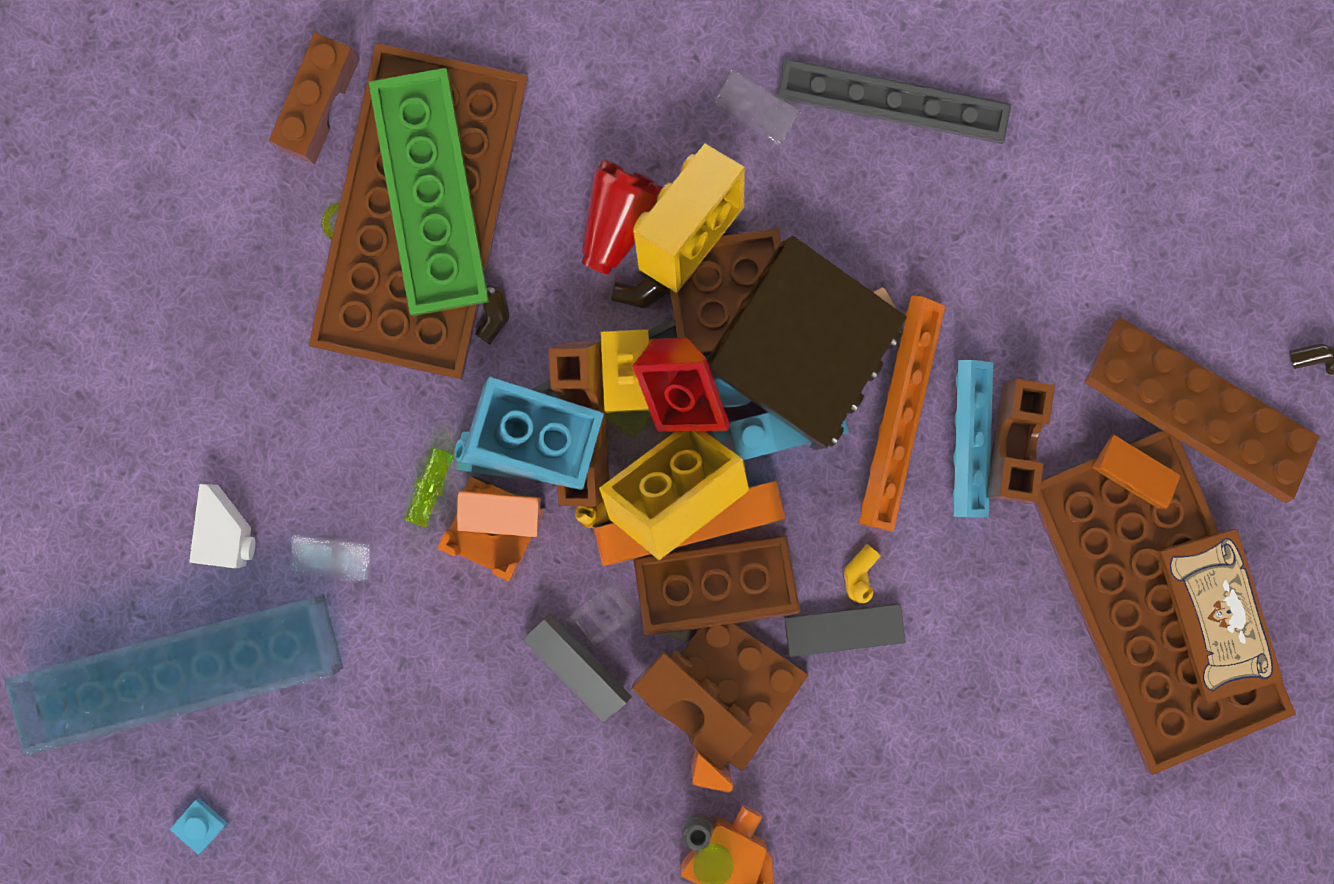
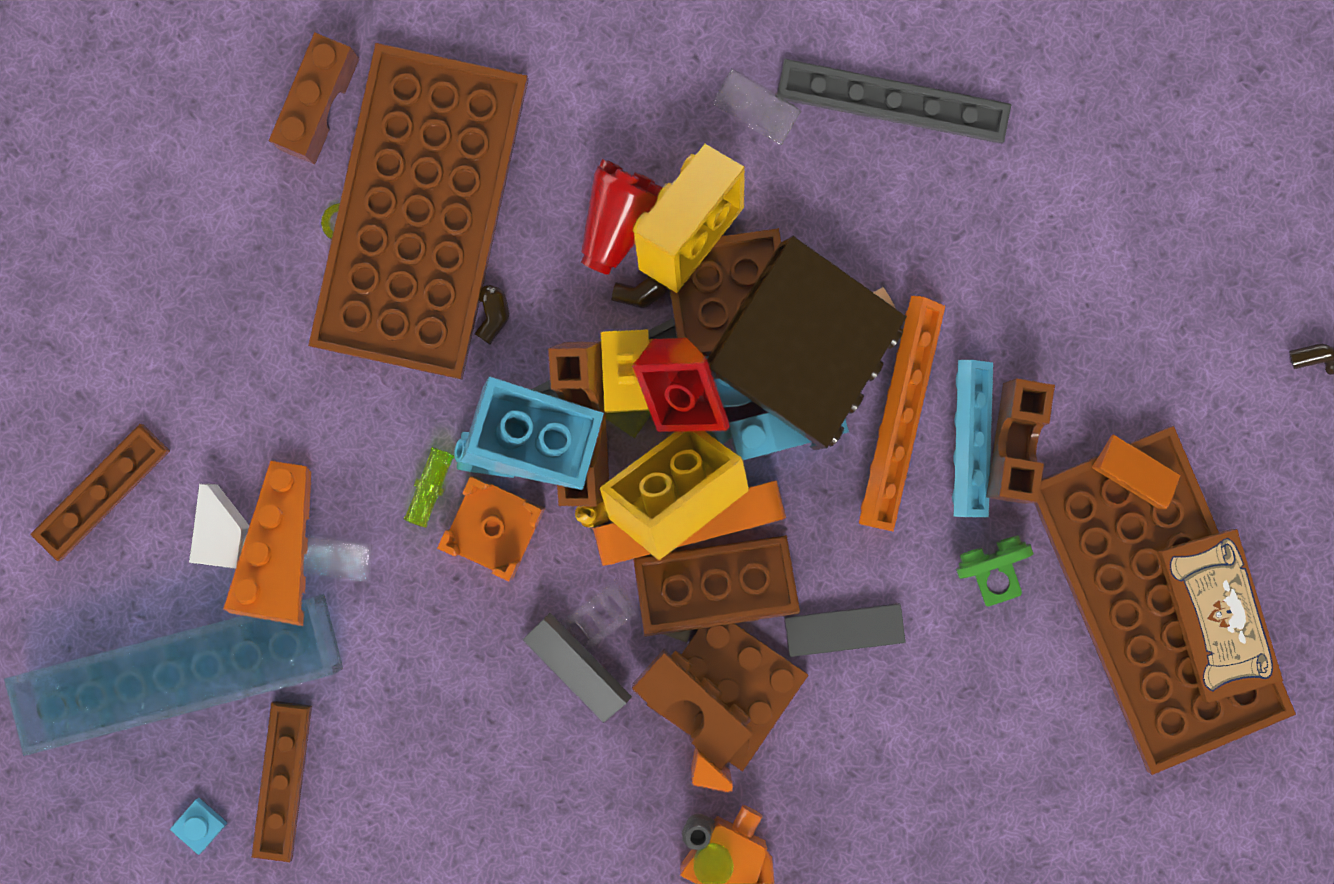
bright green plate [369,68,490,316] -> none
slope [457,490,541,537] -> none
yellow arm [844,543,881,603] -> none
dark orange plate [1084,317,1320,503] -> none
none -> dark orange tile [30,424,170,562]
none -> orange wing [223,461,312,626]
none -> dark orange tile [251,701,312,862]
none -> bright green bracket [956,535,1034,606]

